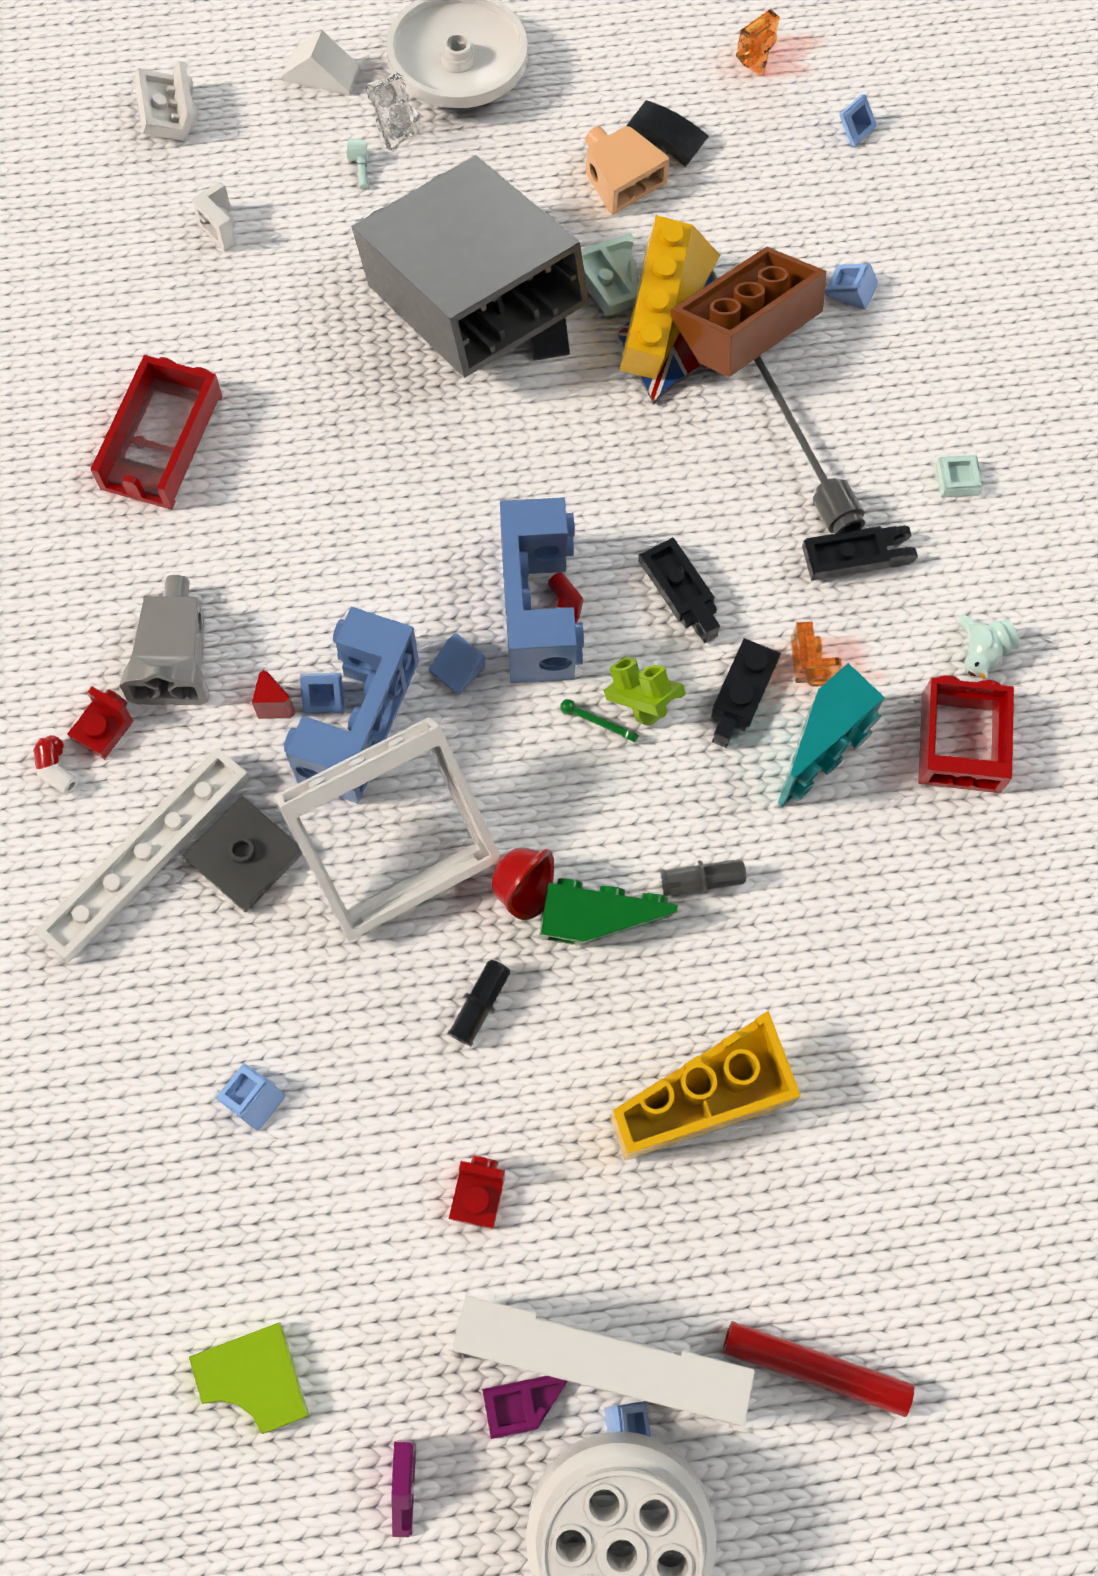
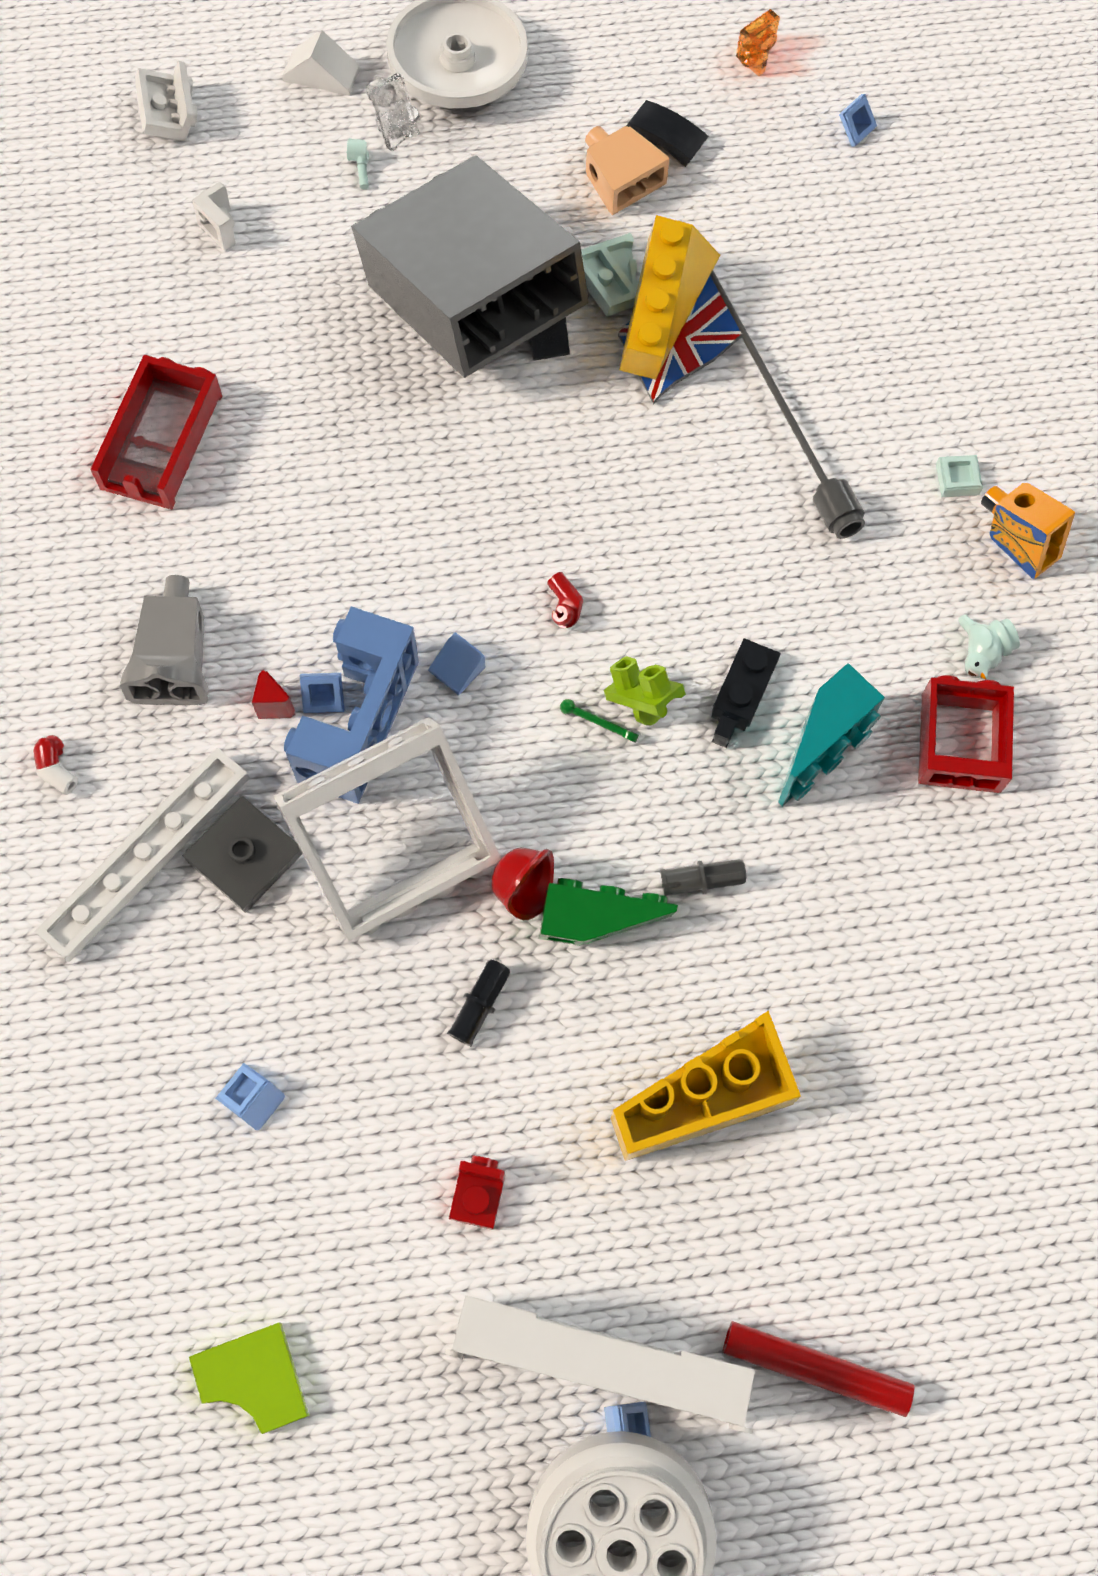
red bracket [67,686,134,760] -> none
magenta tile [391,1440,417,1538] -> none
magenta tile [482,1376,568,1439] -> none
medium blue plate [500,497,584,683] -> none
black hinge [638,537,720,644] -> none
dark orange slope [671,246,827,377] -> none
clear orange bracket [790,621,842,687] -> none
black hinge [802,525,918,581] -> none
light blue slope [825,263,878,309] -> none
none -> light orange torso [981,483,1075,579]

